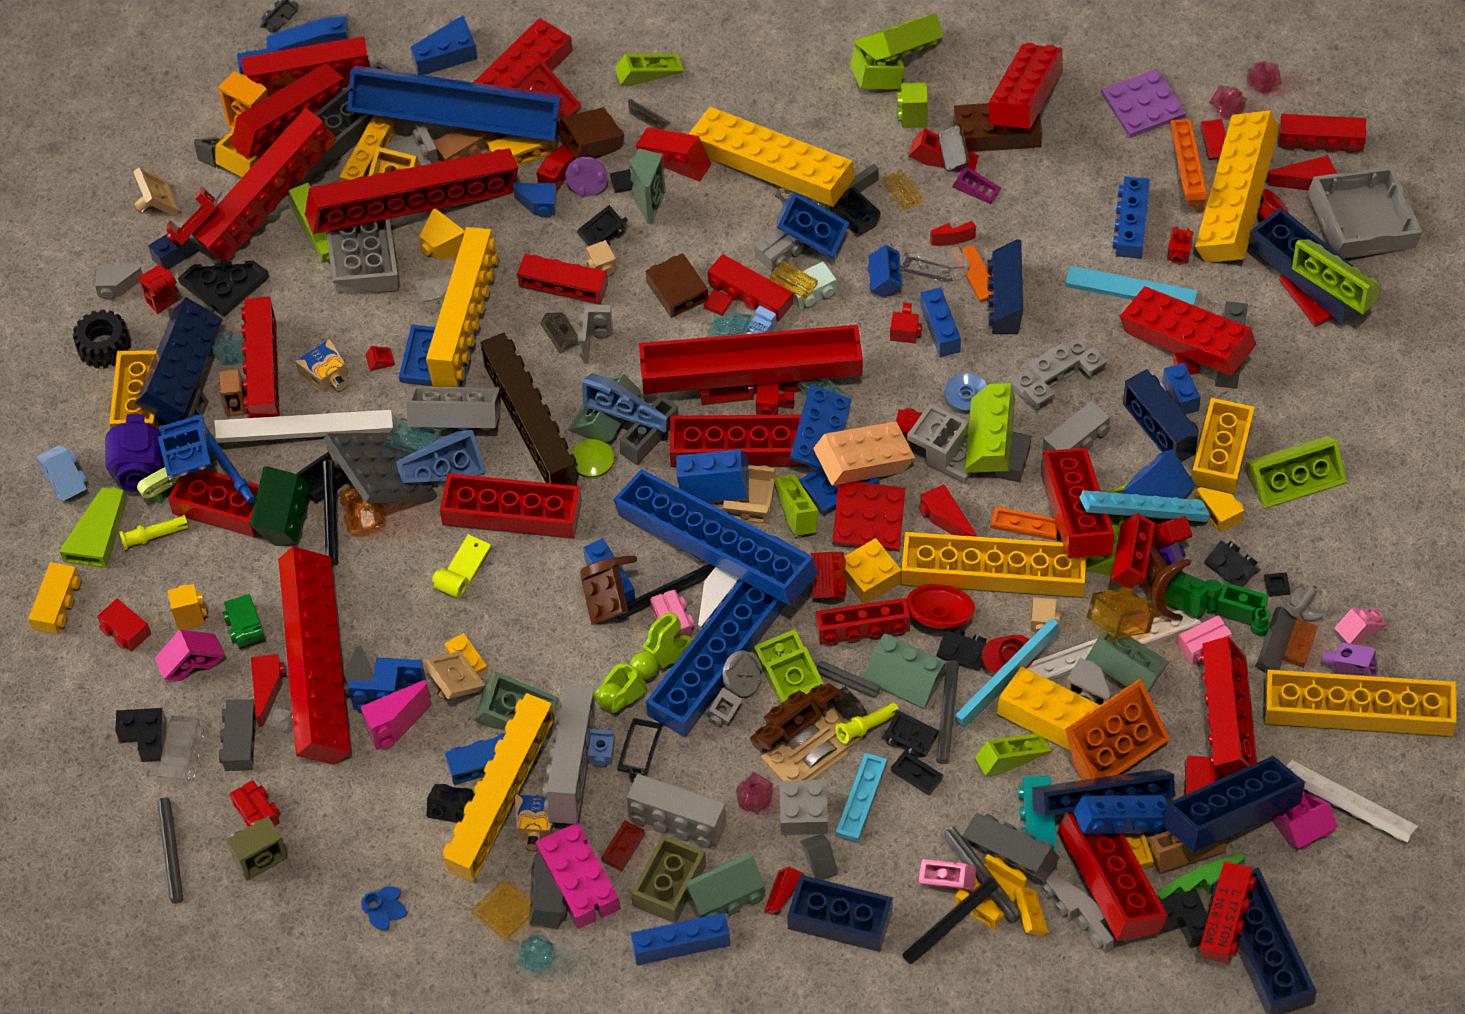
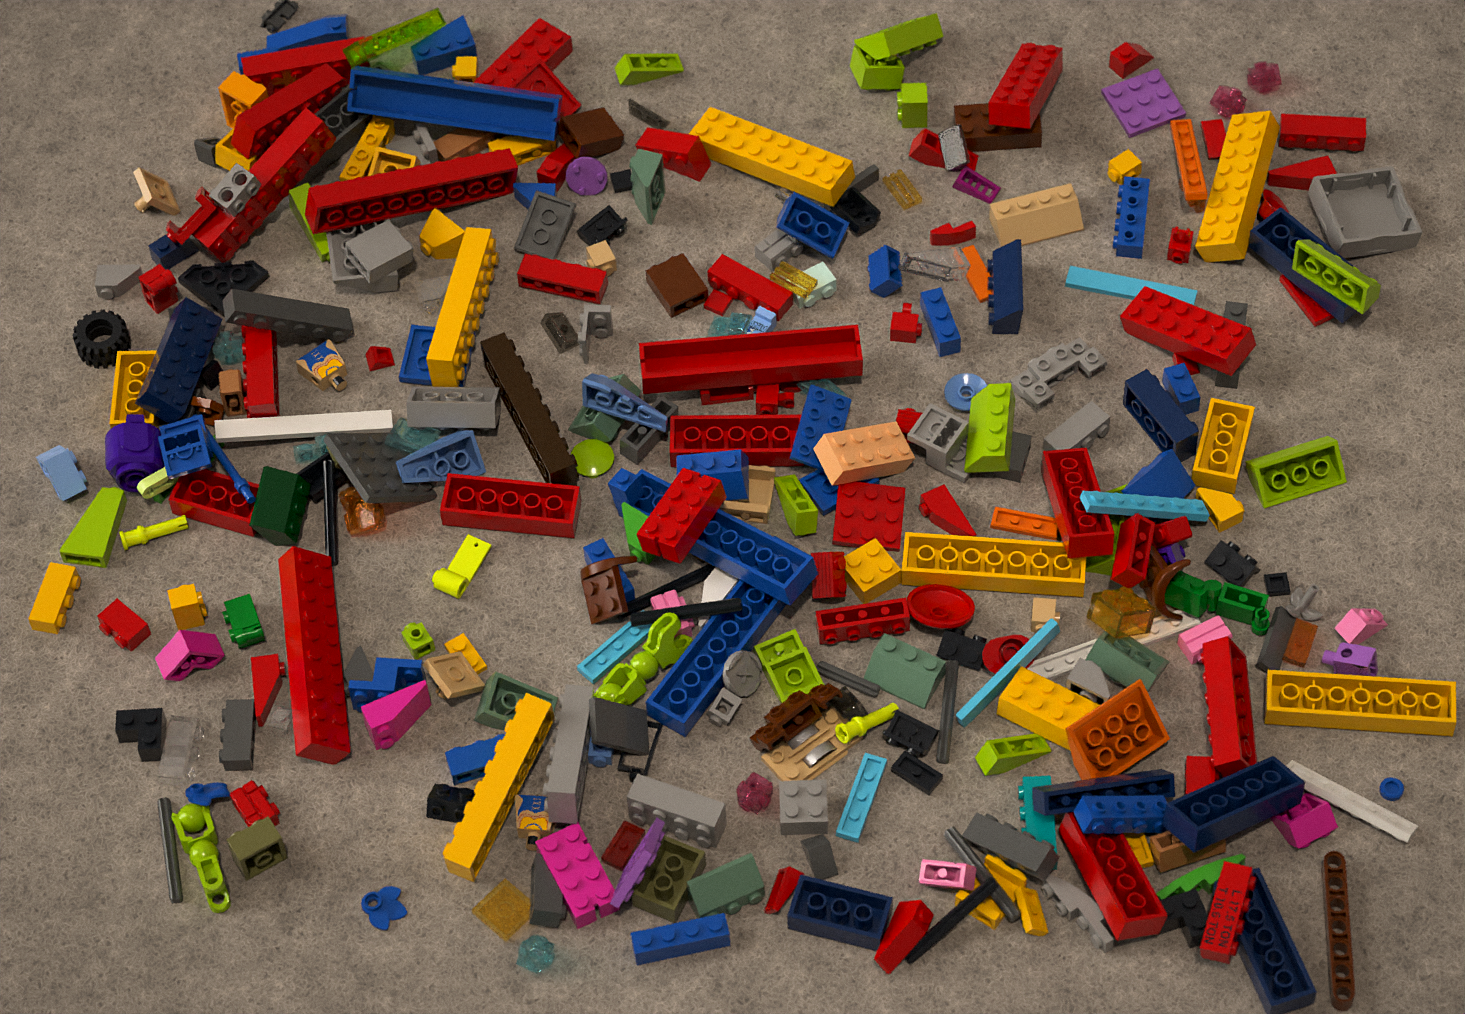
none -> lime piece [171,803,231,913]
none -> blue plate [185,782,230,806]
none -> dark orange bracket [191,396,224,426]
none -> black tile [200,359,223,391]
none -> light grey brick [209,163,262,217]
none -> dark grey brick [222,289,353,342]
none -> clear light blue slope [293,434,328,464]
none -> clear neon green brick [343,8,447,68]
none -> light grey brick [345,220,414,284]
none -> lime brick [401,622,435,660]
none -> yellow brick [452,56,479,82]
none -> dark grey tile [514,190,576,260]
none -> medium azure plate [577,610,652,684]
none -> dark grey tile [589,697,649,756]
none -> blue brick [608,468,645,507]
none -> medium lavender plate [610,818,665,908]
none -> bright green slope [621,502,658,565]
none -> black axle [630,598,743,626]
none -> red piece [637,468,727,564]
none -> red slope [874,900,934,974]
none -> tan slope [989,183,1084,247]
none -> yellow brick [1108,149,1142,185]
none -> red slope [1109,42,1154,79]
none -> reddish brown beam [1322,851,1355,1012]
none -> blue tile [1379,777,1404,801]

